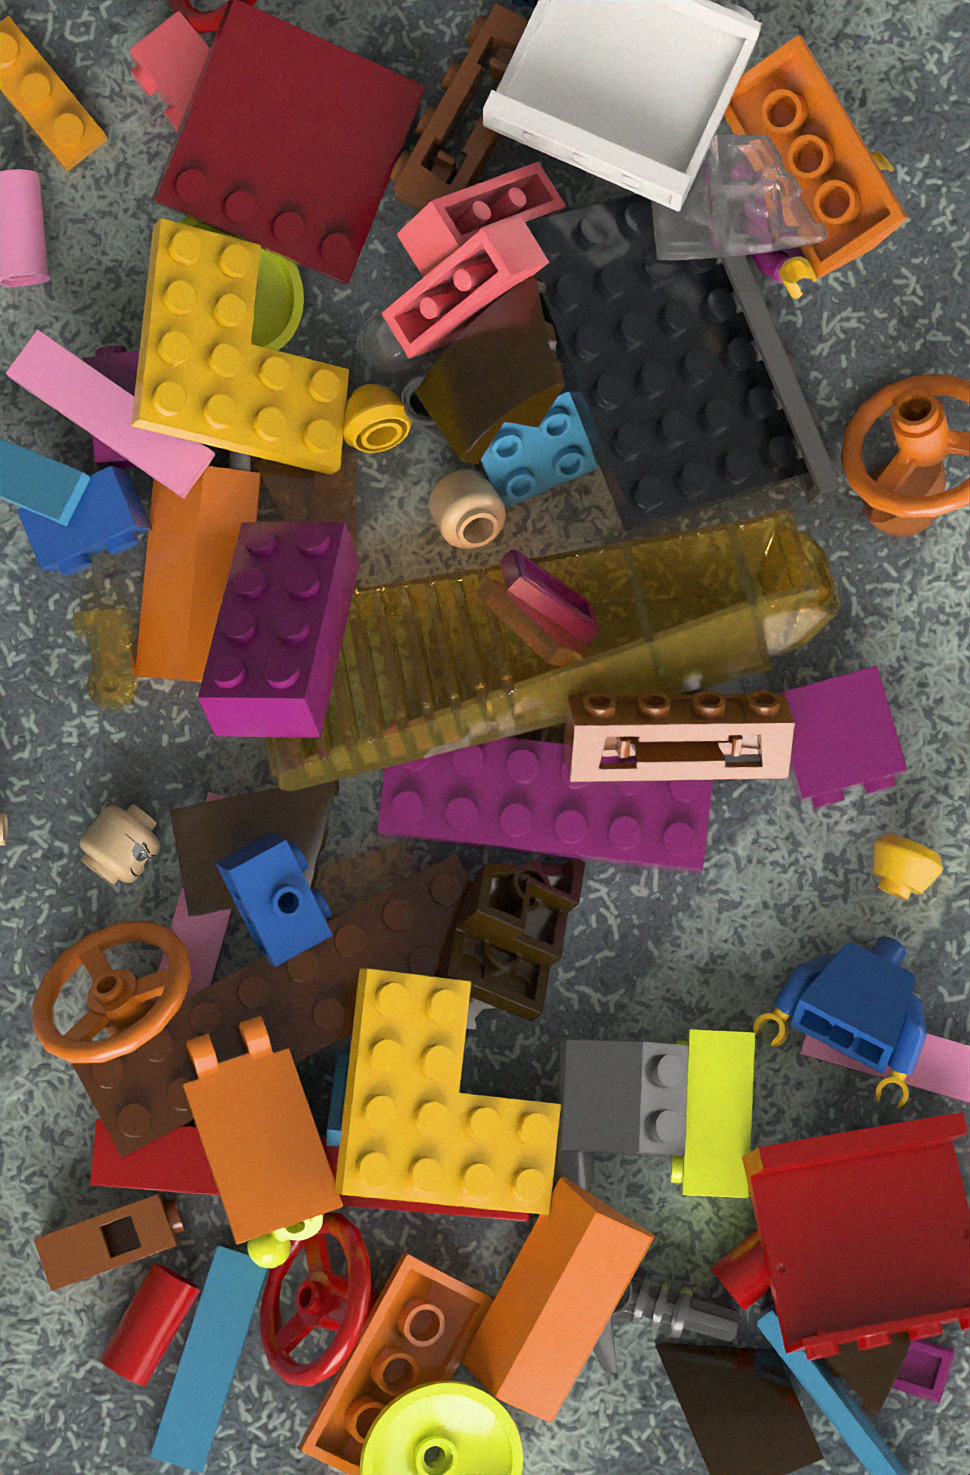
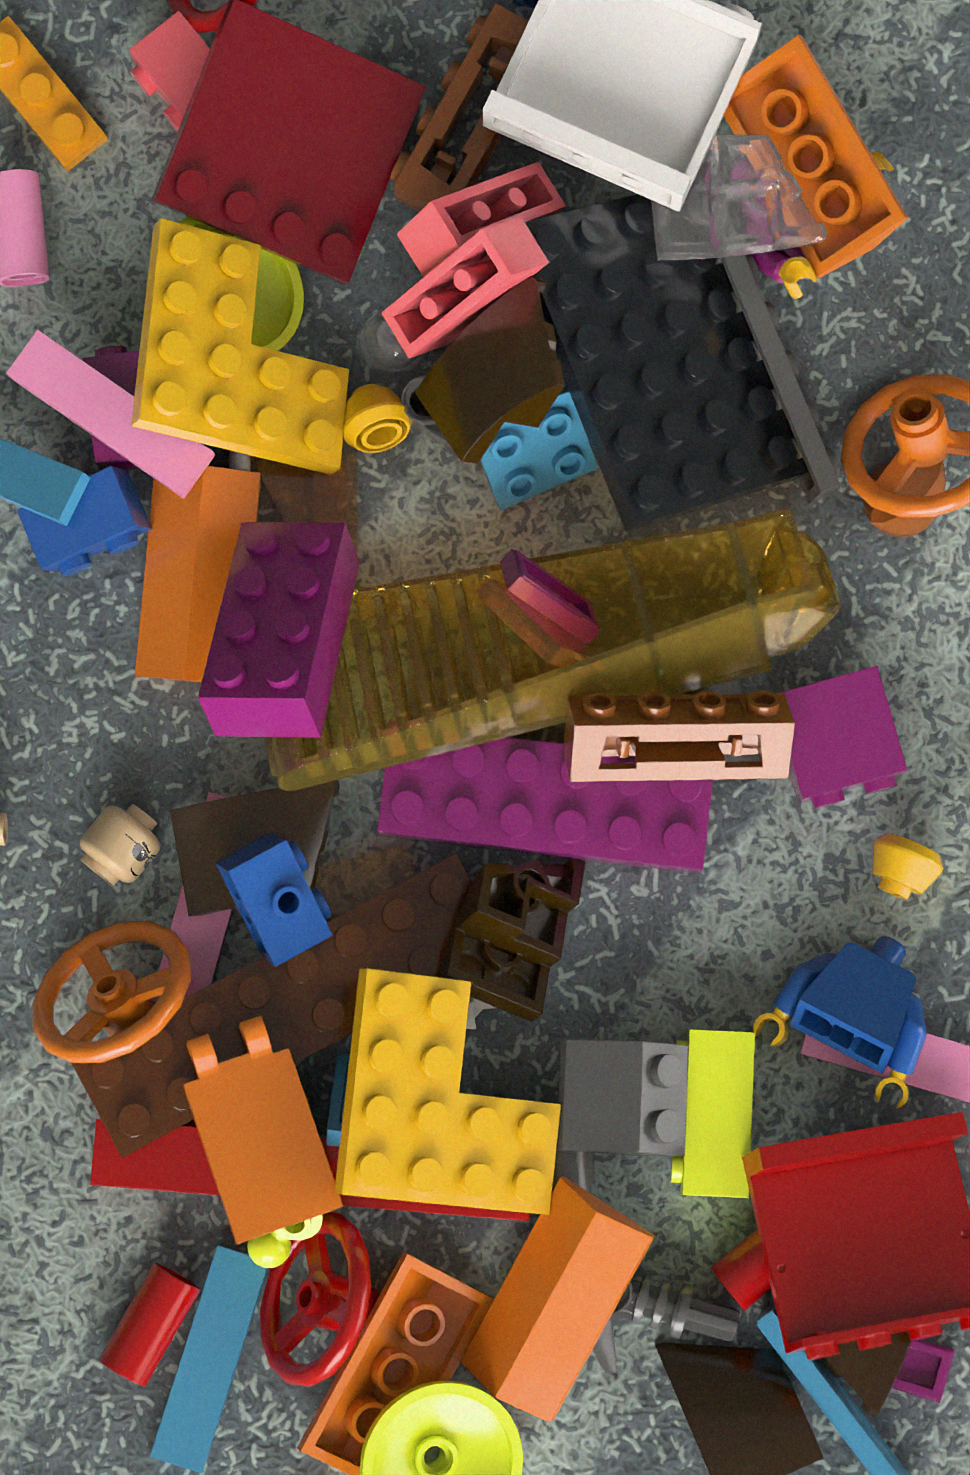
dark orange brick [34,1192,186,1291] -> none
clear yellow leg [73,607,138,711] -> none
tan head [428,469,506,549] -> none

